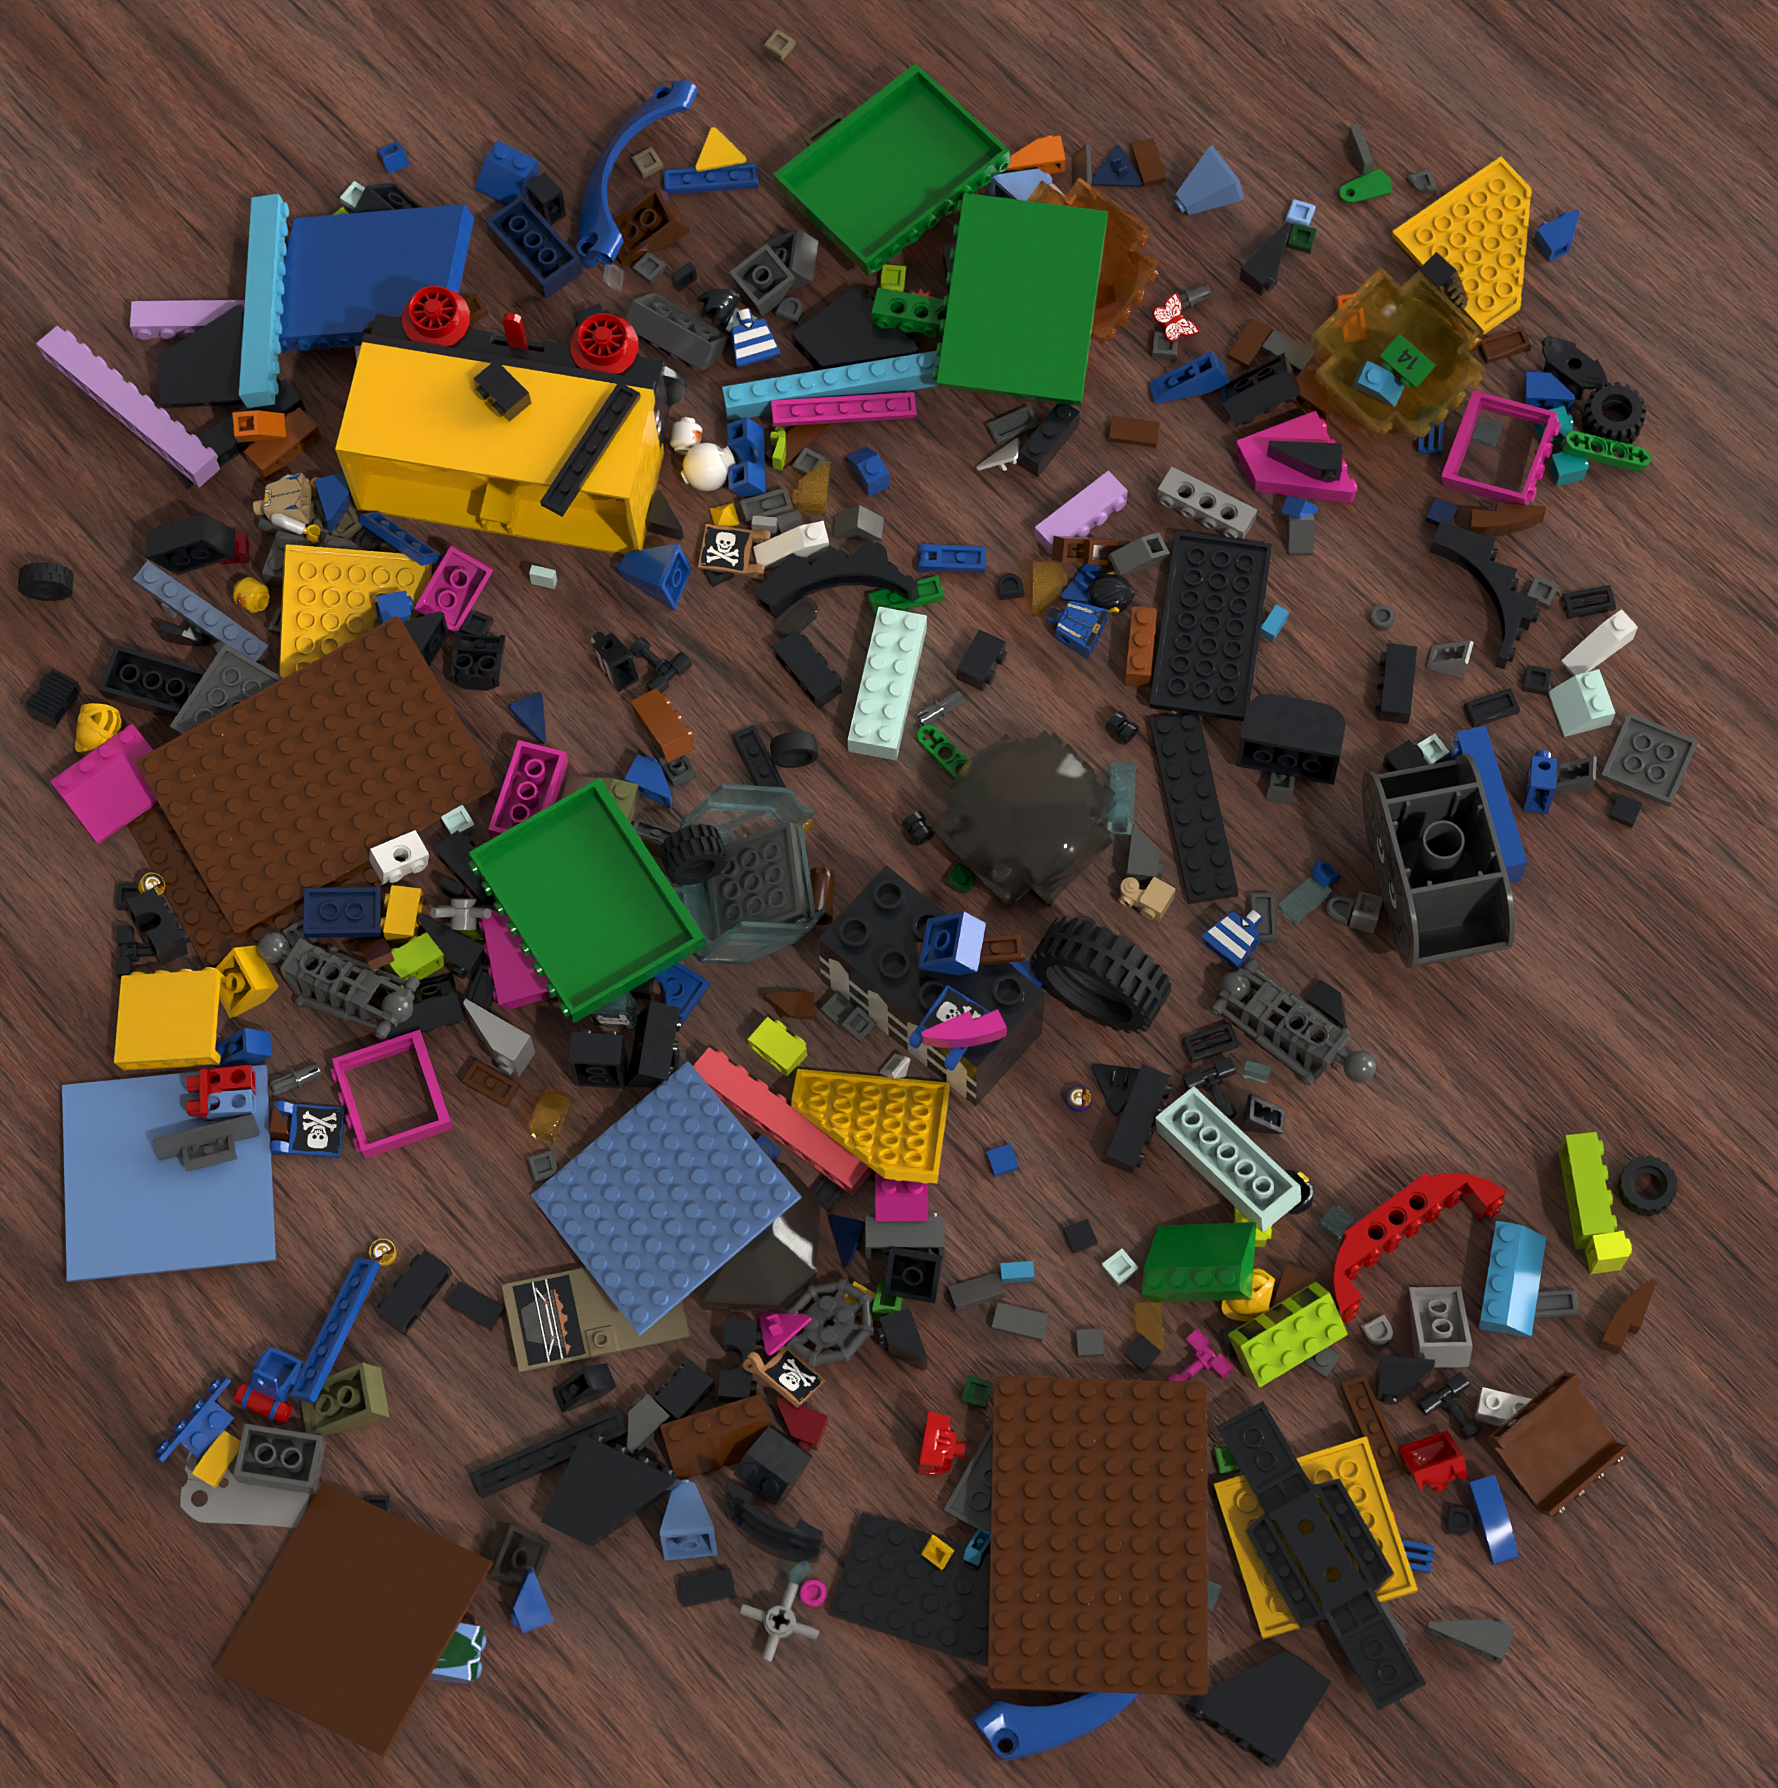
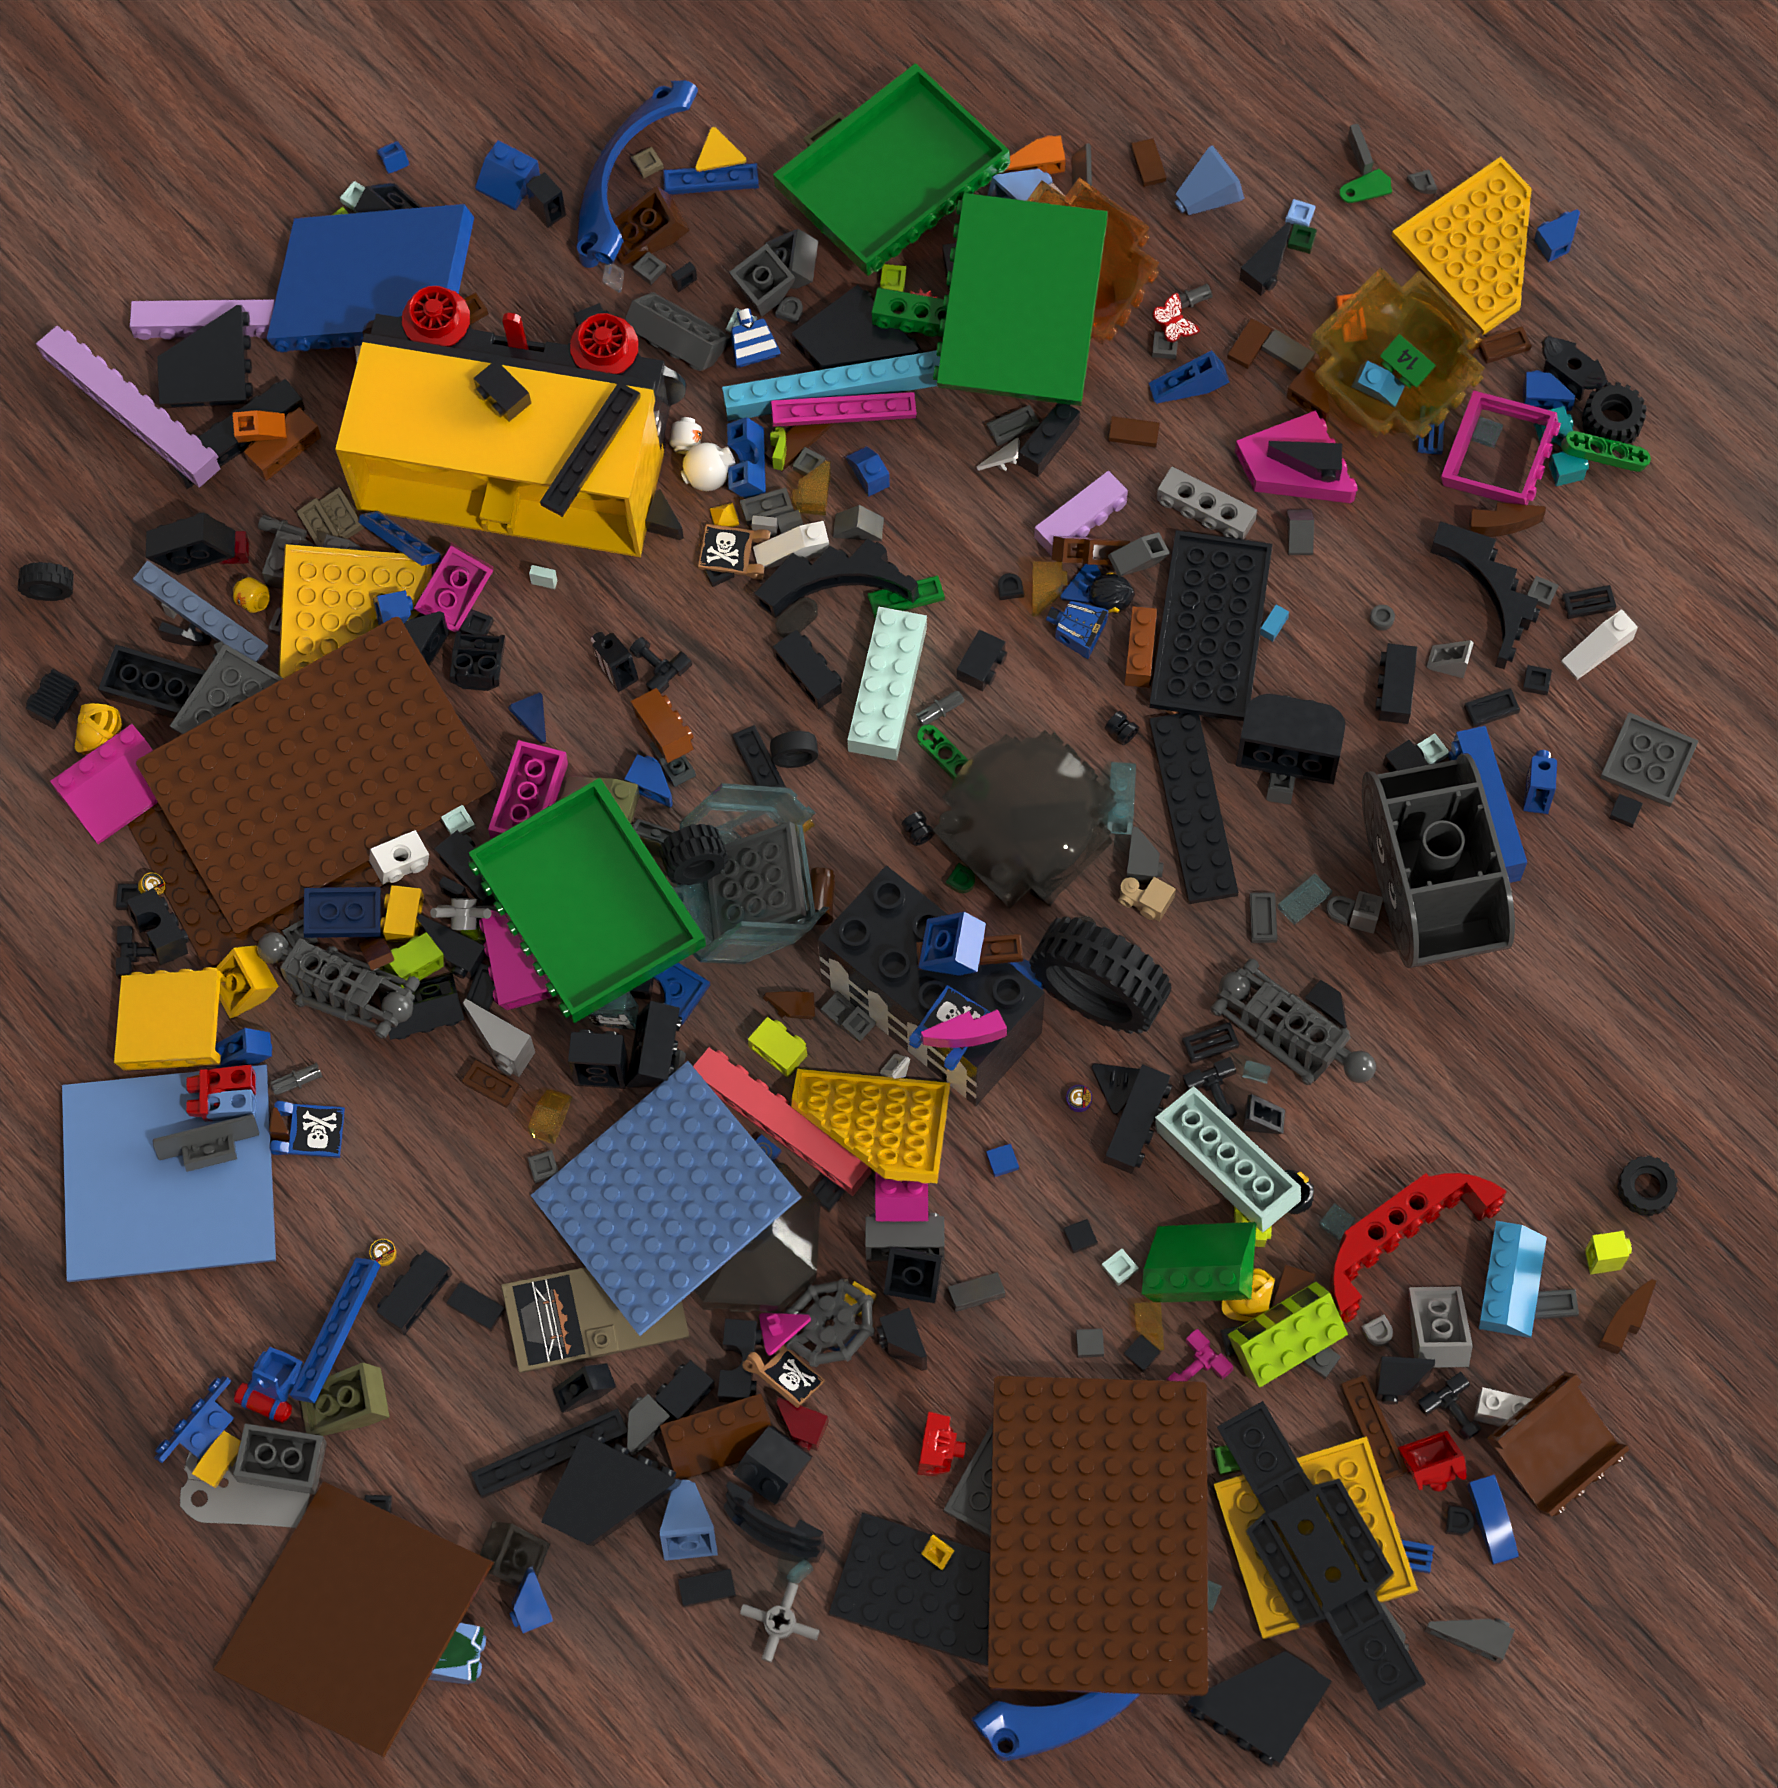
medium azure brick [239,194,289,408] -> none
tan torso [253,473,320,544] -> none
blue slope [314,473,352,533] -> none
dark pink window [330,1030,453,1159] -> none
black tile [355,526,384,552] -> none
dark blue brick [485,195,583,299] -> none
blue slope [617,544,692,610] -> none
black hair [697,288,741,326] -> none
dark tan tile [763,29,796,61] -> none
dark pink tile [800,1580,827,1608] -> none
dark blue piece [828,1214,865,1268] -> none
bright green slope [872,1281,903,1322] -> none
blue plate [917,544,986,573] -> none
dark green plate [961,1375,993,1410] -> none
dark azure piece [964,1527,991,1566] -> none
dark grey tile [991,1302,1049,1341] -> none
dark azure piece [1000,1261,1034,1283] -> none
dark blue piece [1092,145,1143,187] -> none
blue torso [1201,910,1263,971] -> none
black slope [1221,352,1300,426] -> none
blue slope [1281,496,1319,518] -> none
blue tile [1311,861,1341,887] -> none
black brick [1419,252,1468,316] -> none
dark blue tile [1425,497,1458,526] -> none
light aqua slope [1548,669,1615,737] -> none
dark grey slope [1555,756,1597,794] -> none
lime brick [1558,1132,1617,1250] -> none

